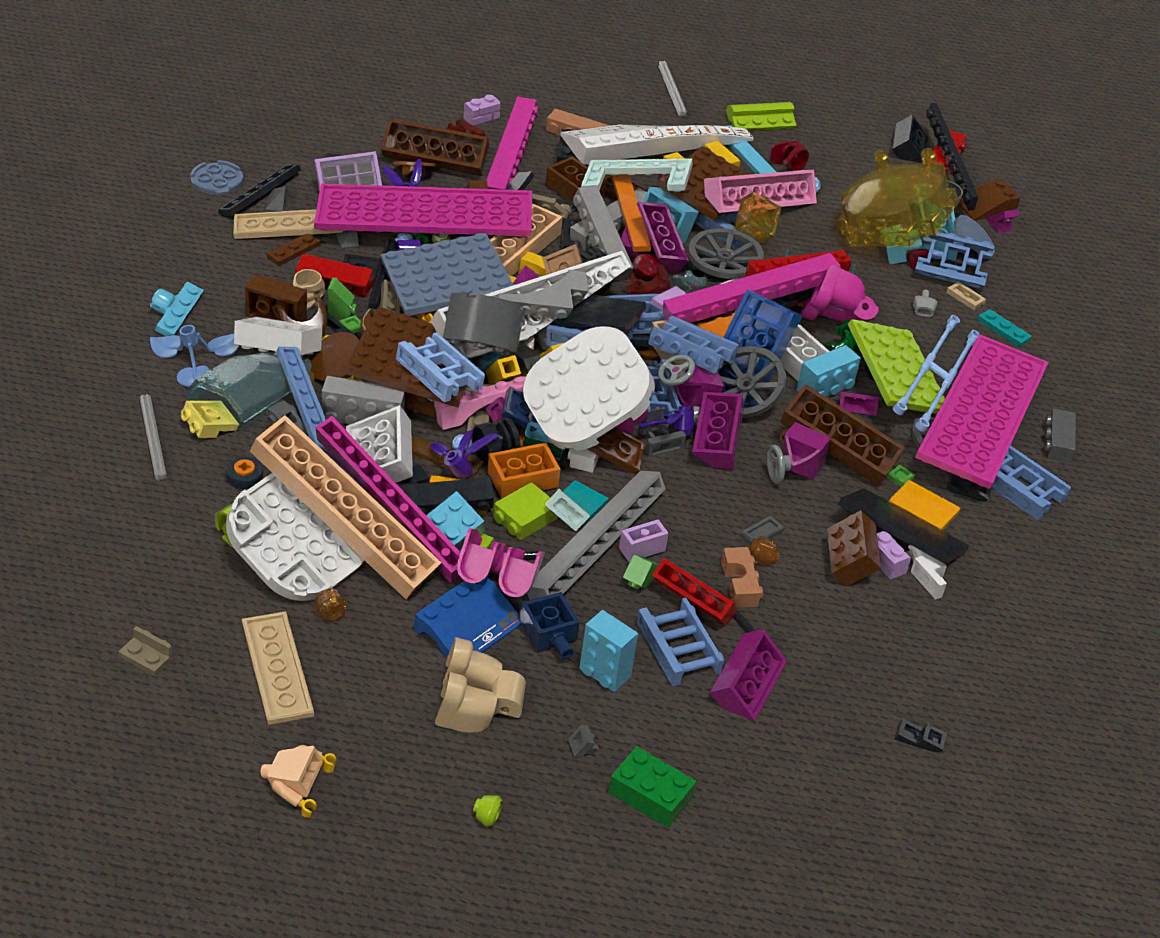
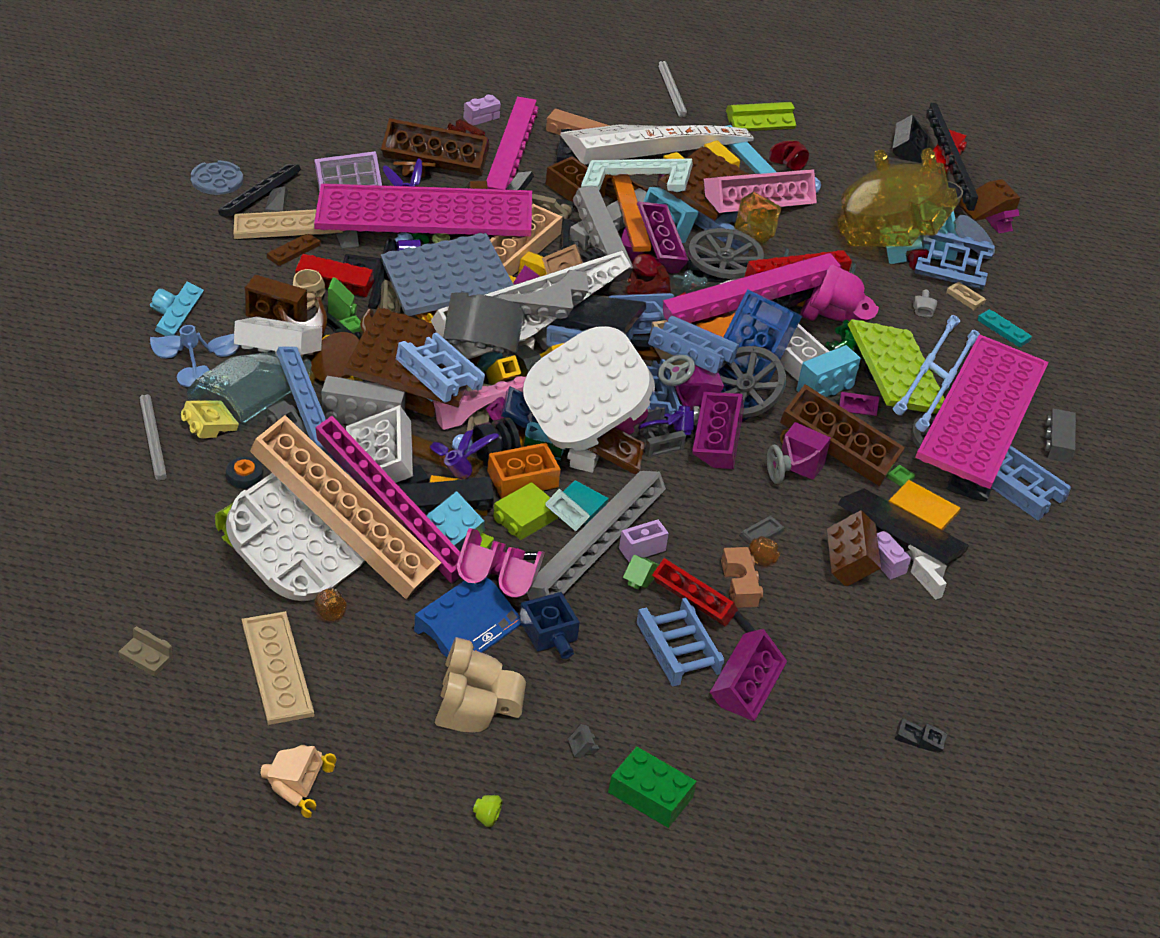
medium azure brick [579,610,638,692] -> none
lavender tile [651,286,686,311] -> none

